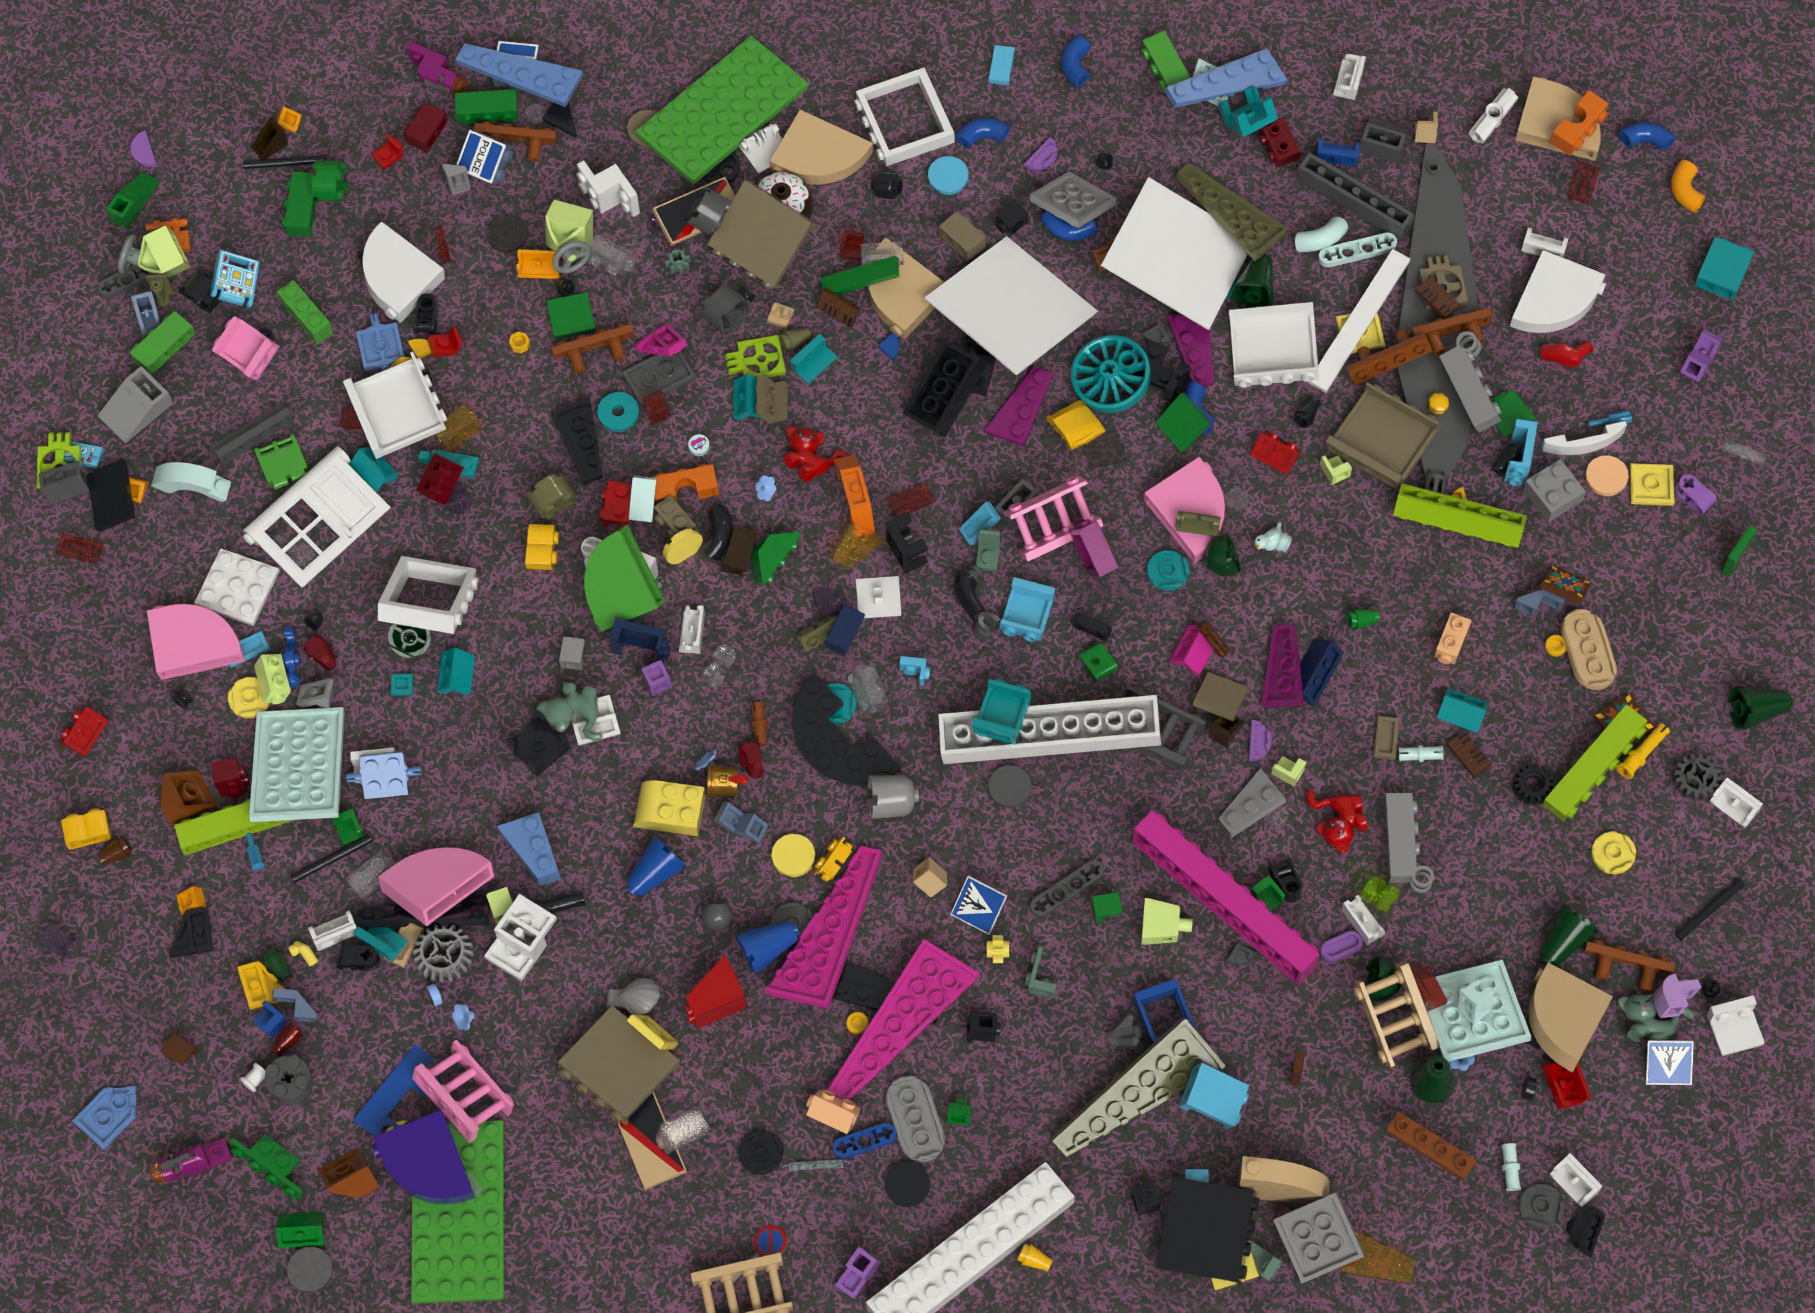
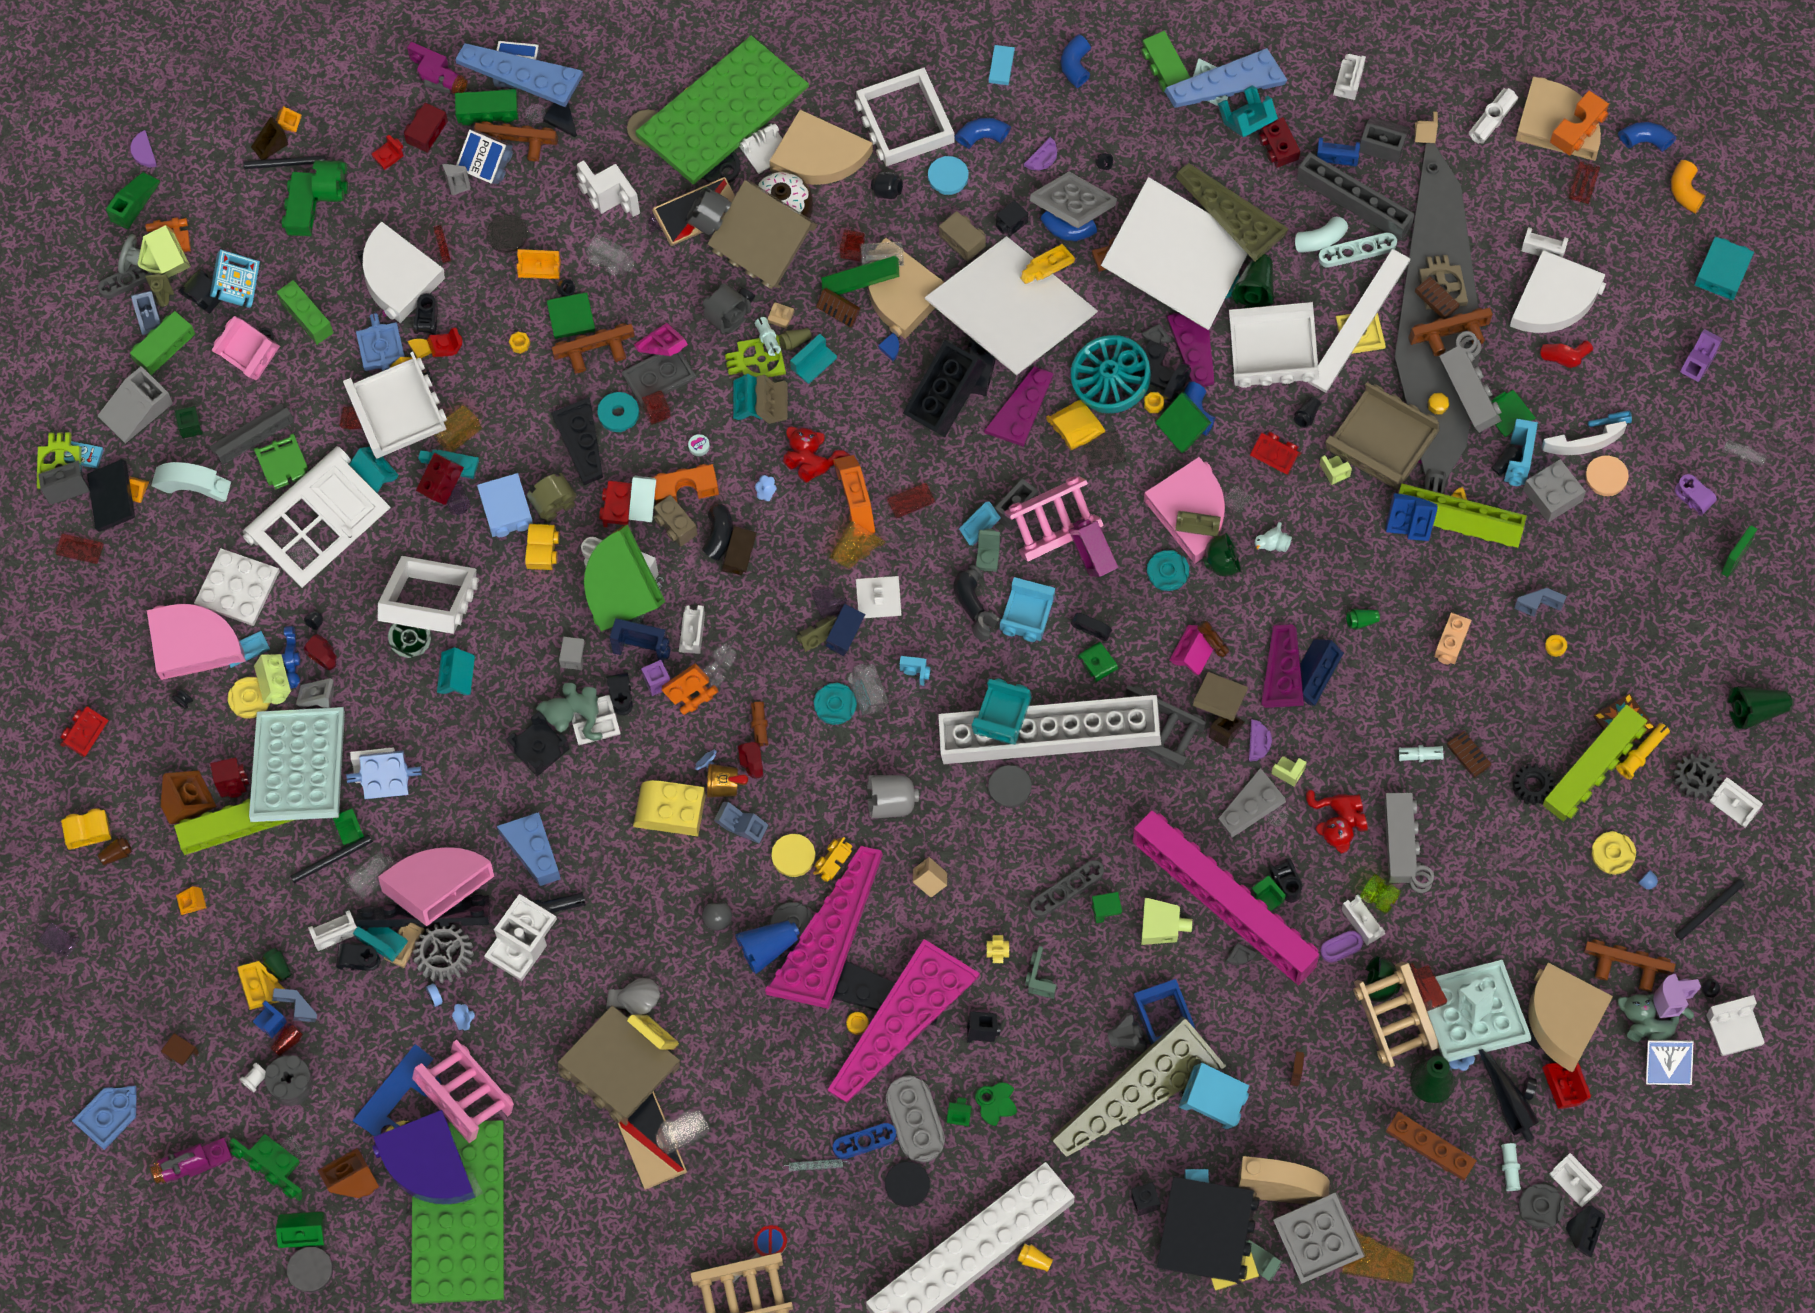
black wing [169,907,214,958] -> none
dark azure axle [246,833,265,870] -> none
light yellow arm [288,941,318,967] -> none
teal tile [391,673,414,696] -> none
yellowish green panel [486,887,512,924] -> none
yellowish green piece [545,200,593,273] -> none
blue cone [626,836,687,896] -> none
light yellow tile [663,529,703,564] -> none
sand green gear [665,248,691,275] -> none
red slope [684,956,747,1029] -> none
black tile [738,1130,784,1175] -> none
green slope [751,532,802,586] -> none
black plate [793,673,901,785] -> none
light nougat brick [806,1090,861,1134] -> none
medium lavender brick [835,1247,880,1299] -> none
black panel [885,512,928,574] -> none
piece [950,875,1008,935] -> none
dark orange plate [1347,329,1432,386] -> none
dark tan tile [1373,716,1399,760] -> none
teal panel [1437,688,1489,733] -> none
dark green cone [1539,904,1599,966] -> none
reddish brown tile [1540,565,1591,605] -> none
tan tile [1561,609,1617,690] -> none
light yellow tile [1630,463,1674,506] -> none
none -> dark green panel [175,406,203,439]
none -> light blue brick [477,473,533,537]
none -> black piece [606,672,633,716]
none -> orange plate [661,663,718,715]
none -> light aqua pin [755,317,781,356]
none -> green plate [975,1083,1017,1126]
none -> yellow hinge [1020,244,1075,284]
none -> yellow tile [1144,392,1164,413]
none -> blue slope [1385,493,1438,541]
none -> black piece [1479,1049,1540,1142]
none -> medium blue hinge [1638,870,1658,889]

